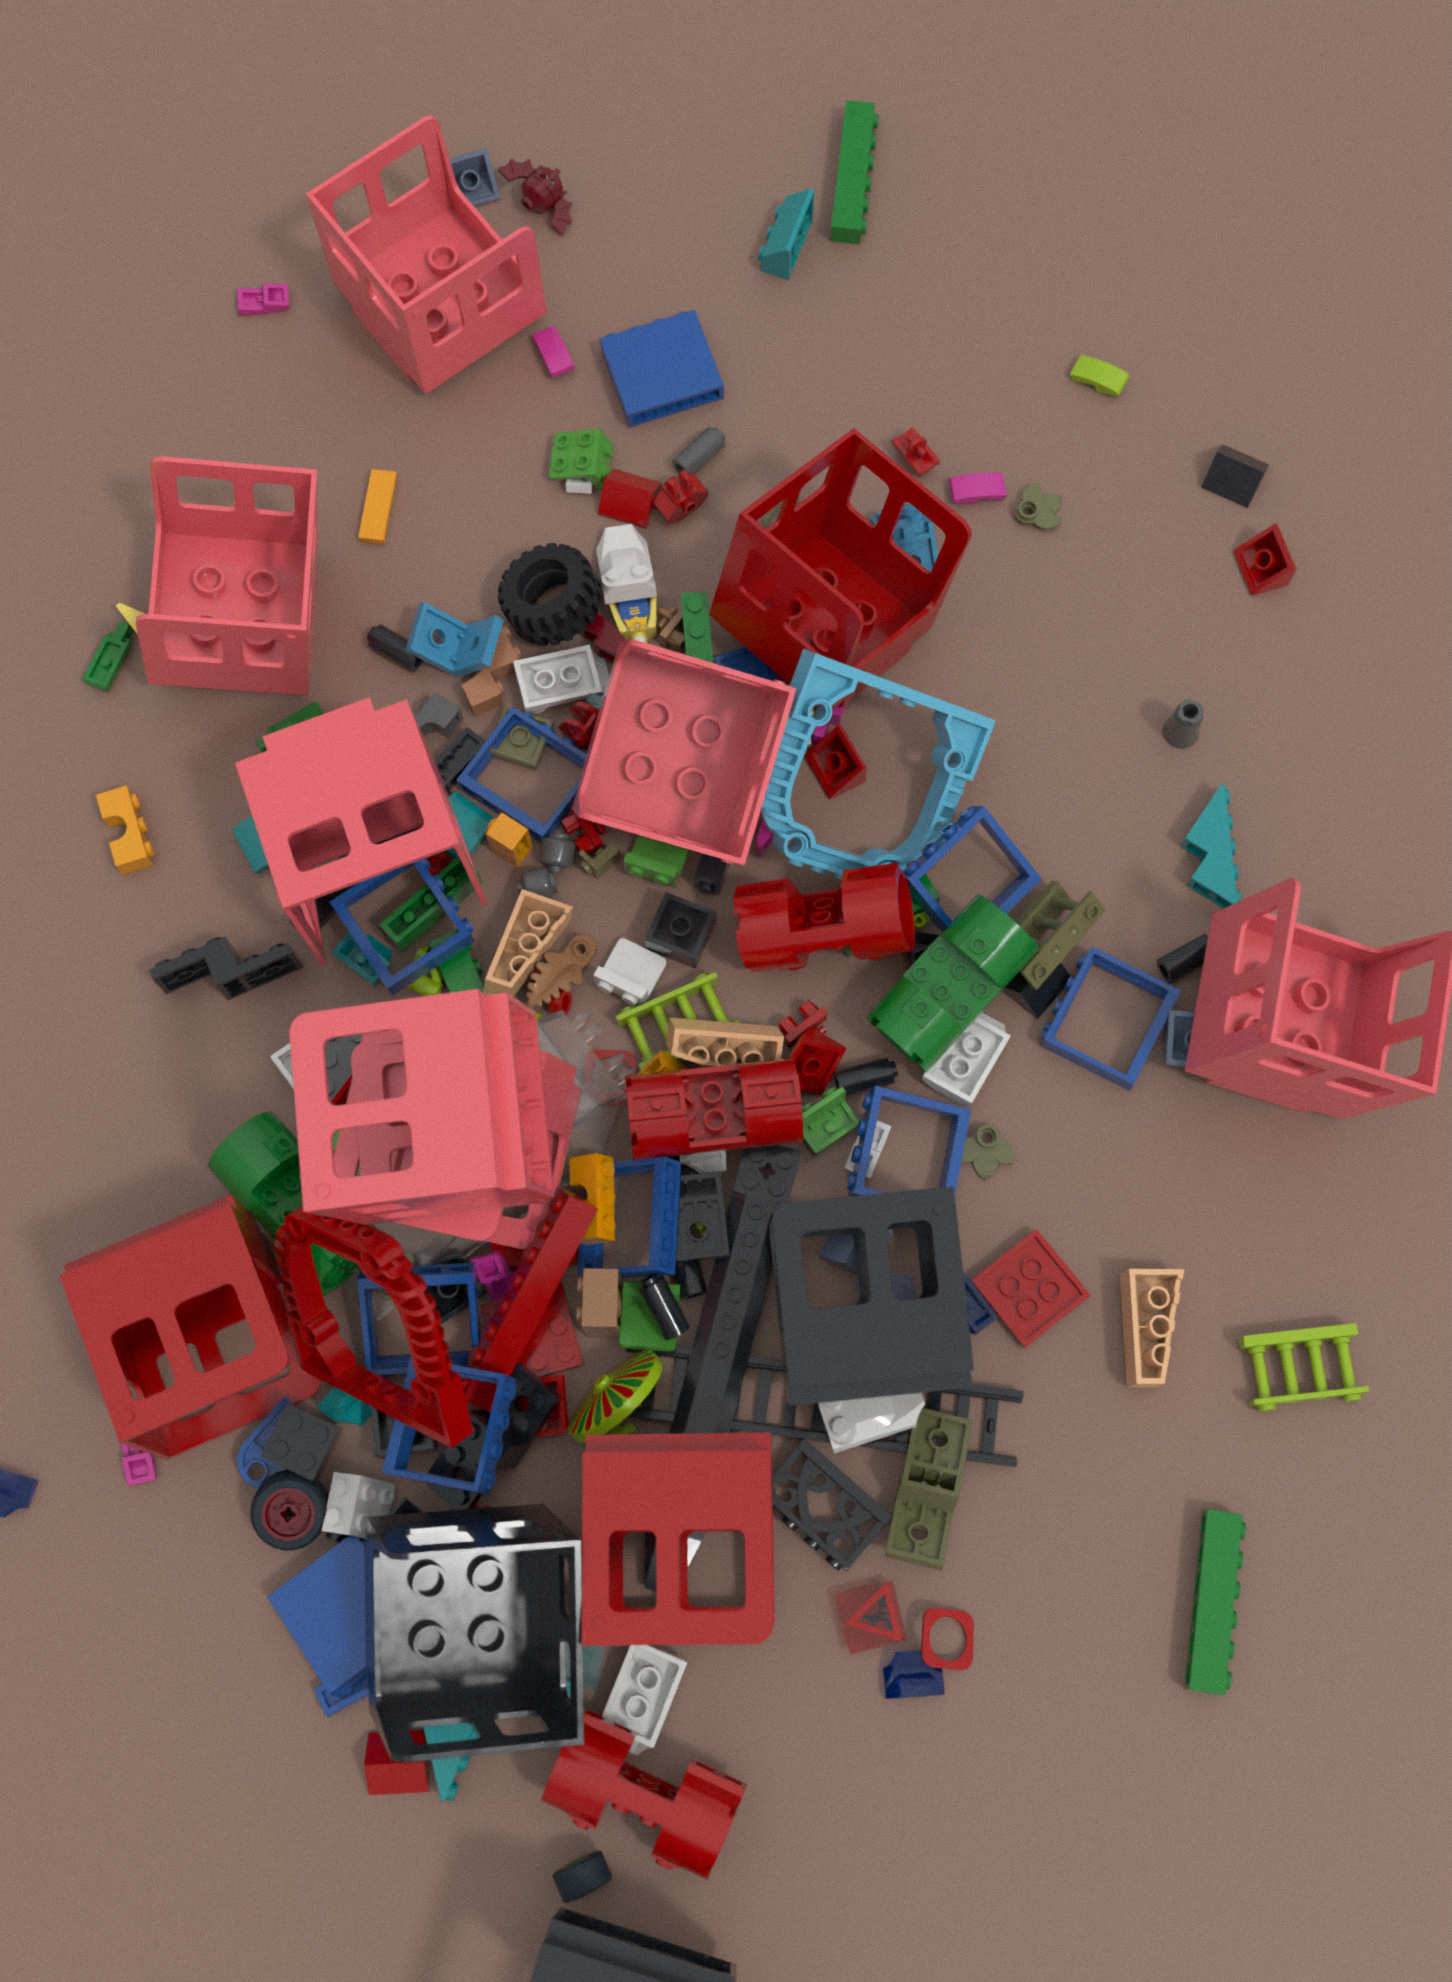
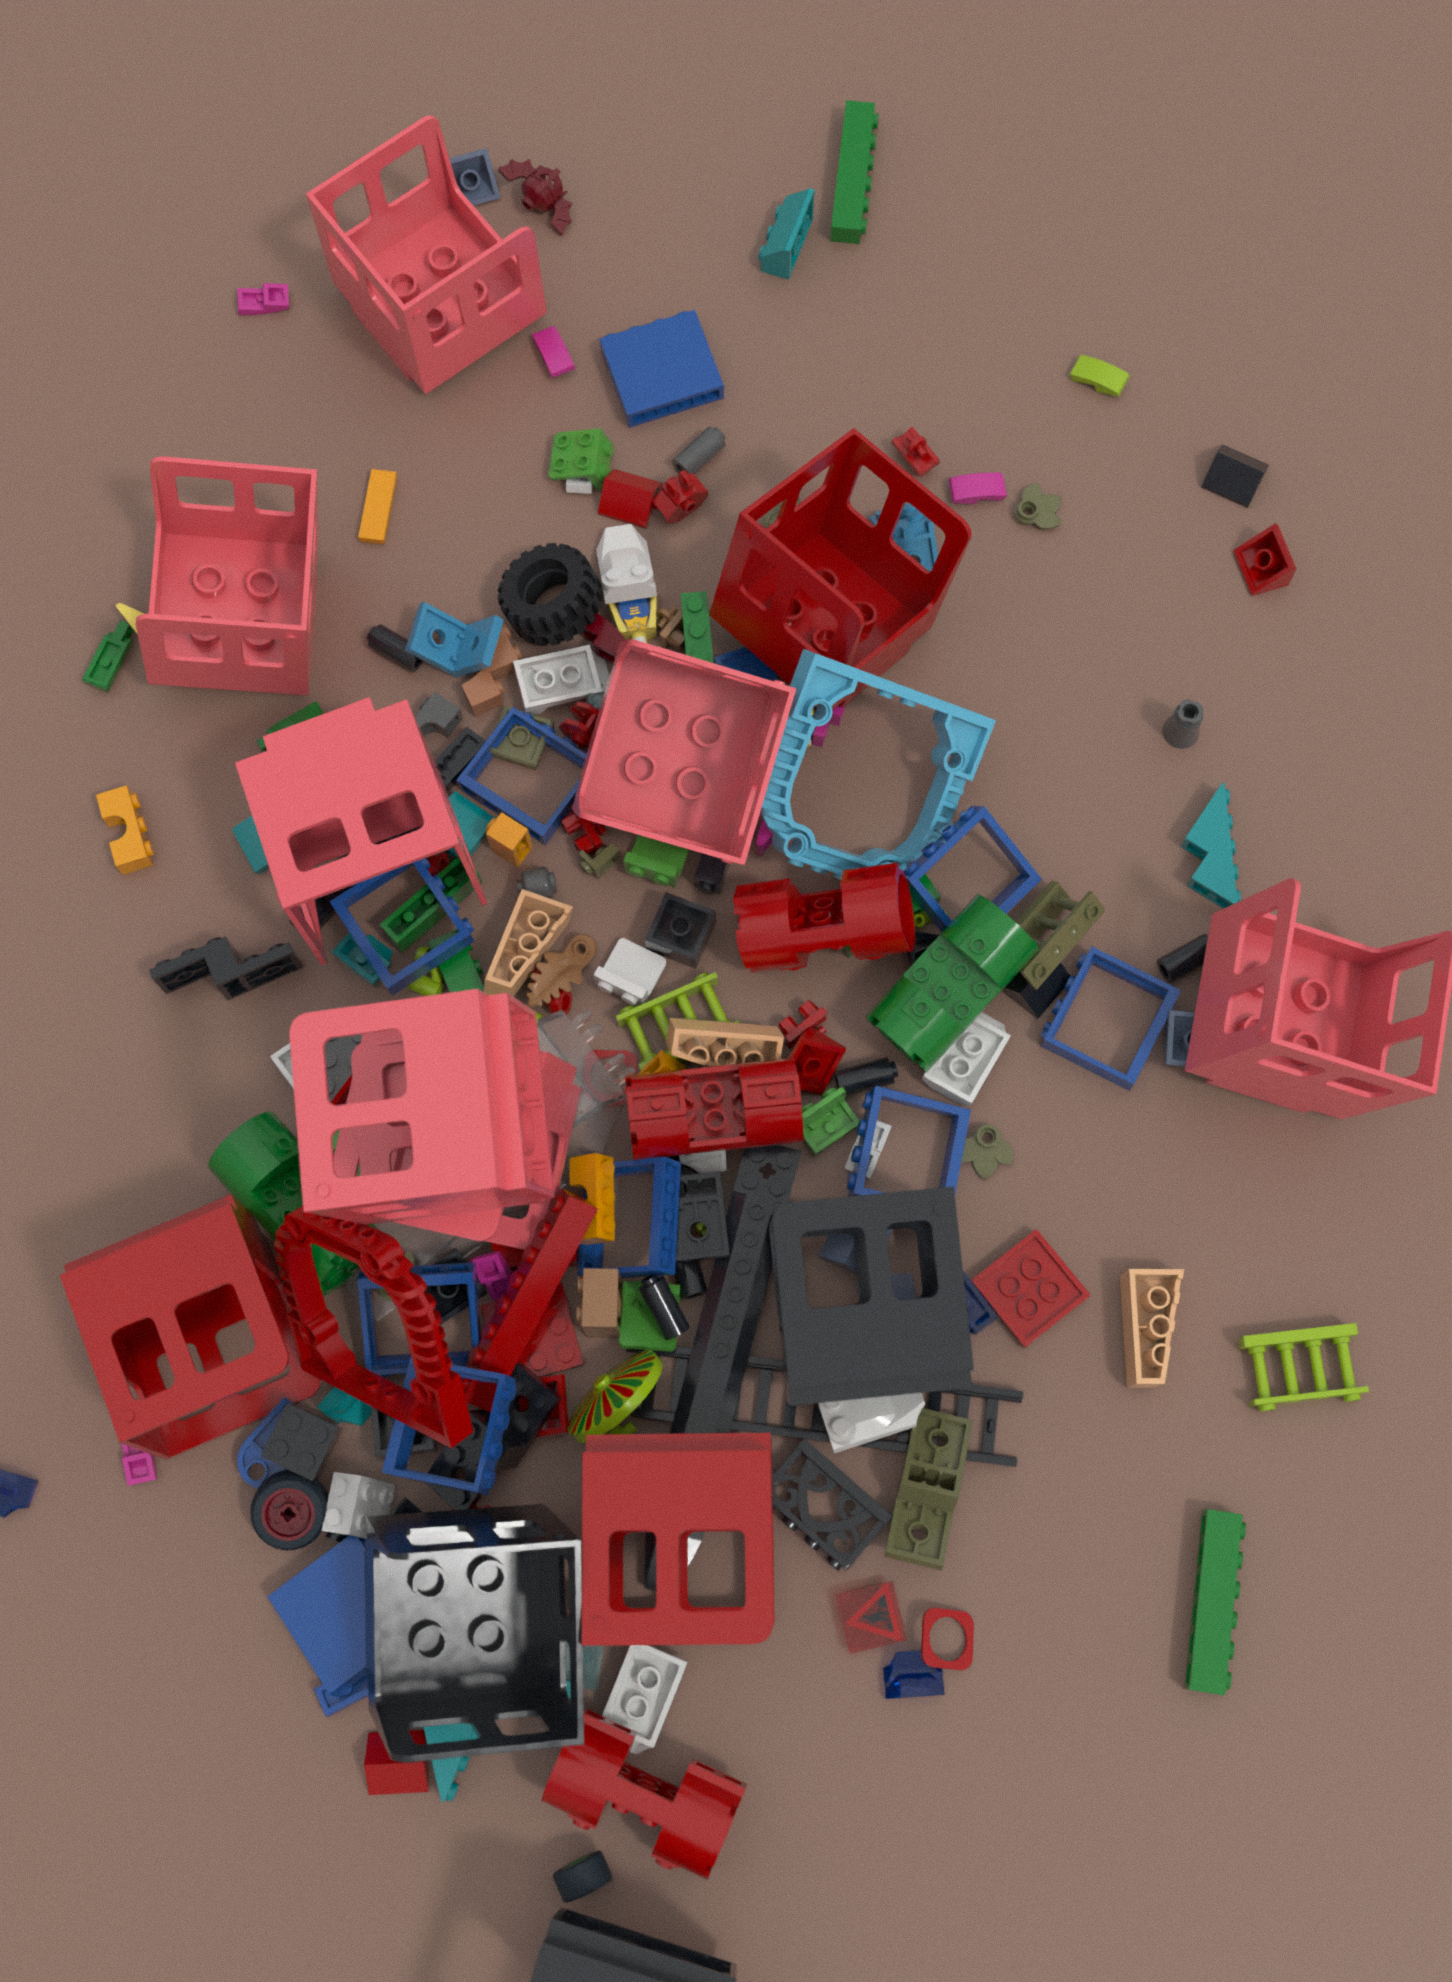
dark grey head [539,833,576,873] -> none
red slope [804,724,867,799] -> none

